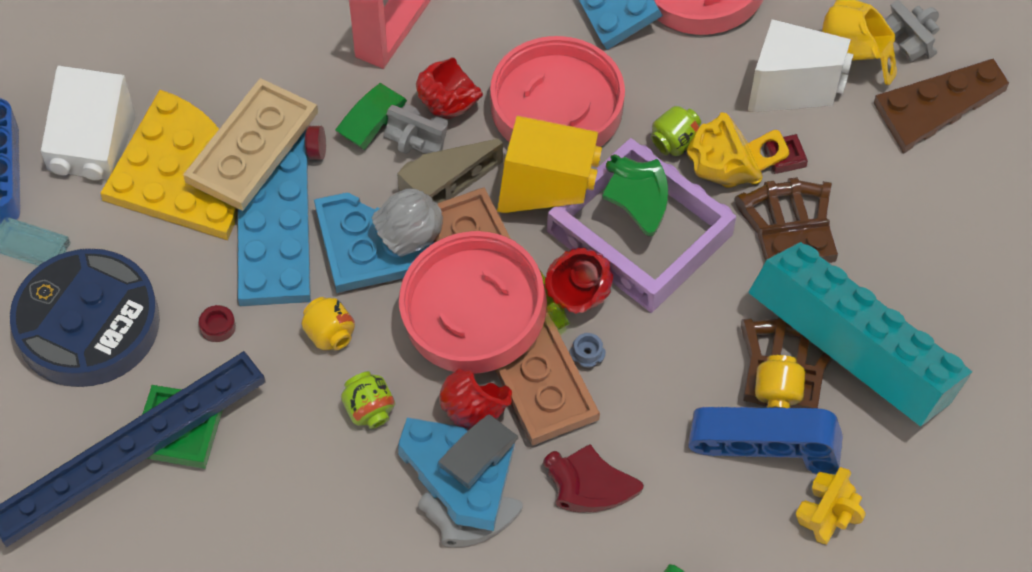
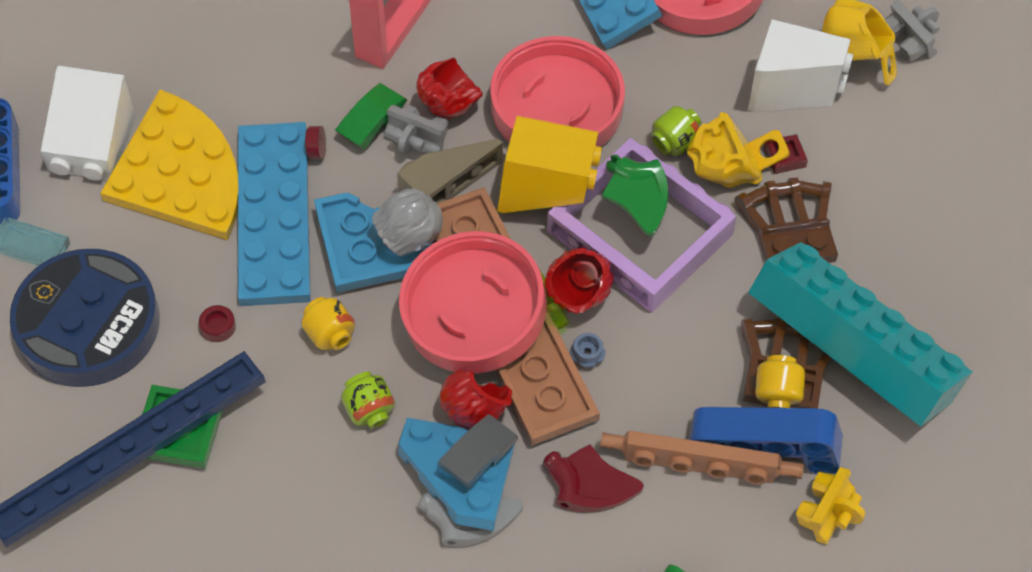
tan plate [183,78,318,211] -> none
reddish brown wing [874,58,1009,154] -> none
none -> nougat plate [600,431,804,485]

